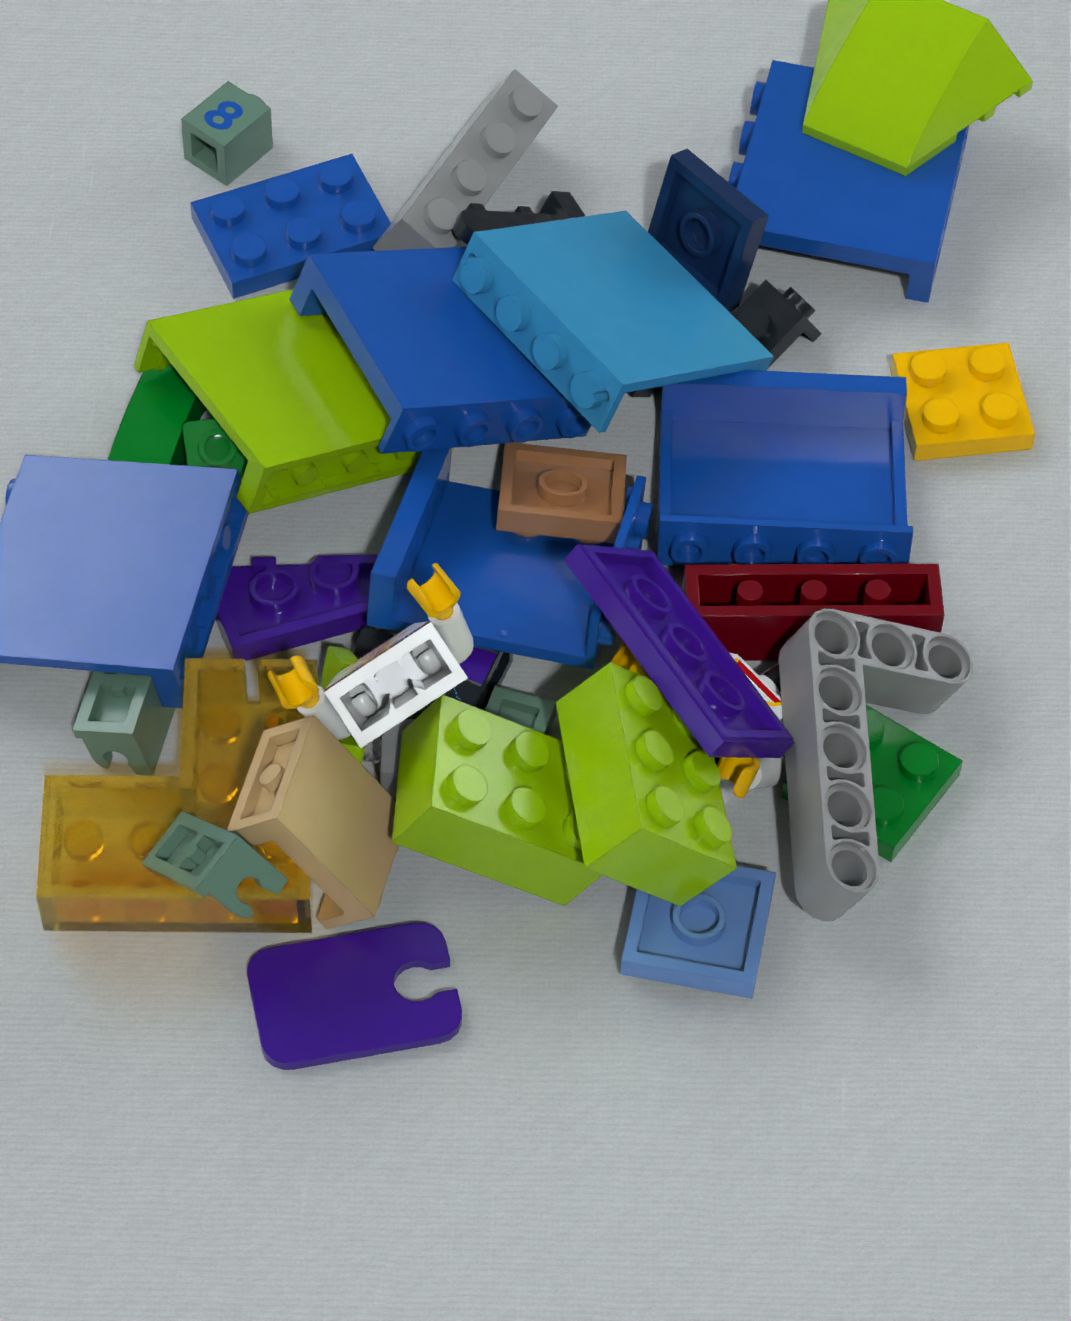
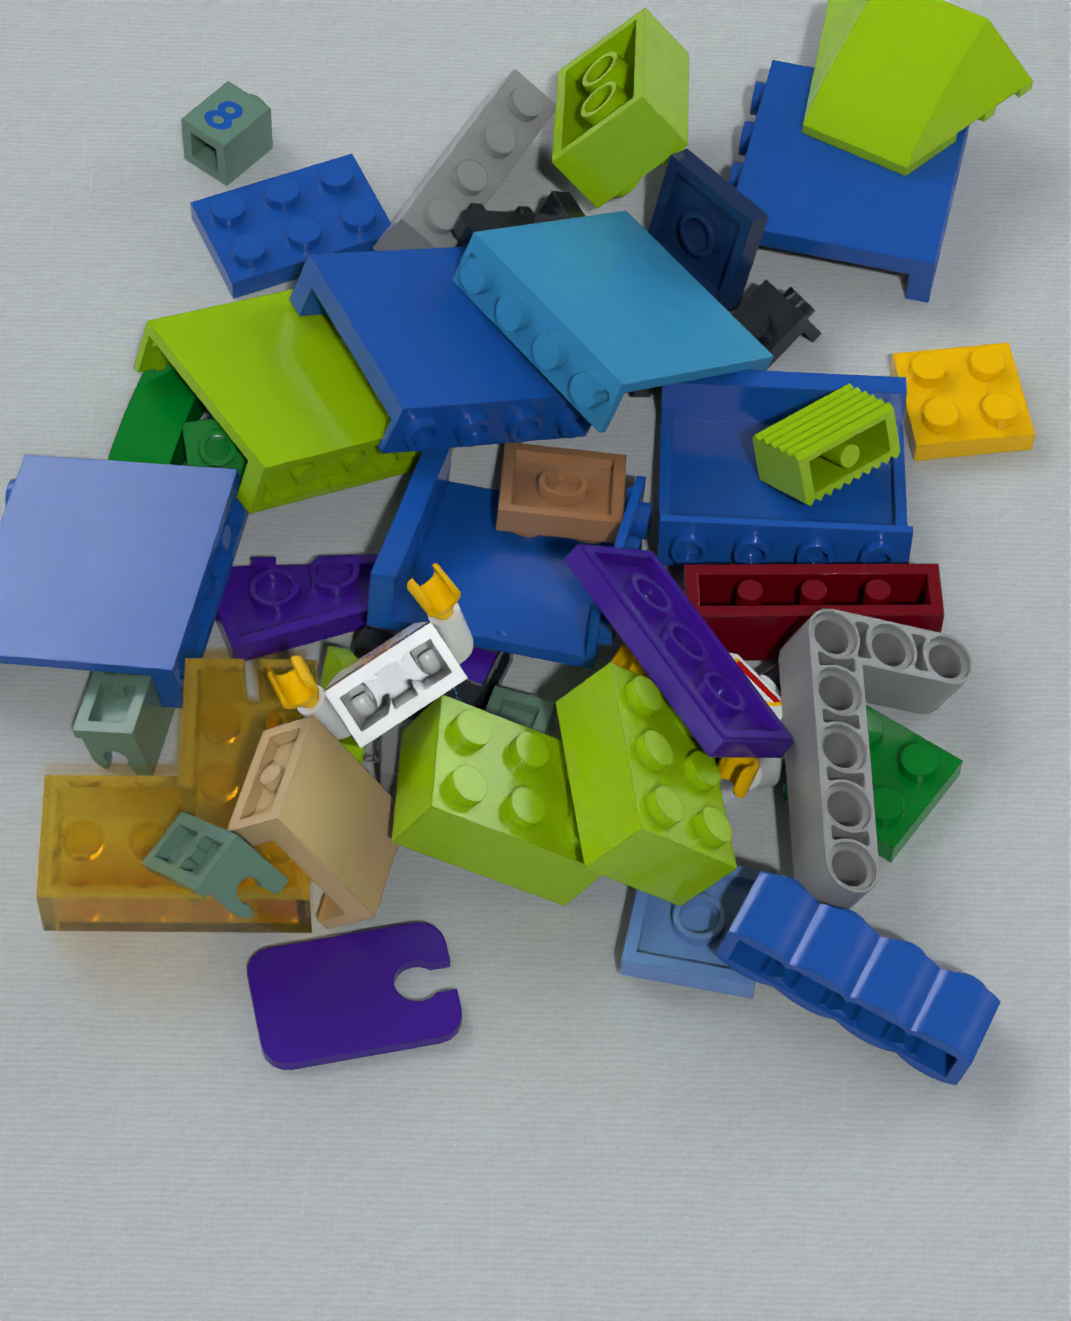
none -> lime brick [552,7,689,209]
none -> blue brick [715,871,1001,1085]
none -> lime brick [752,383,901,506]

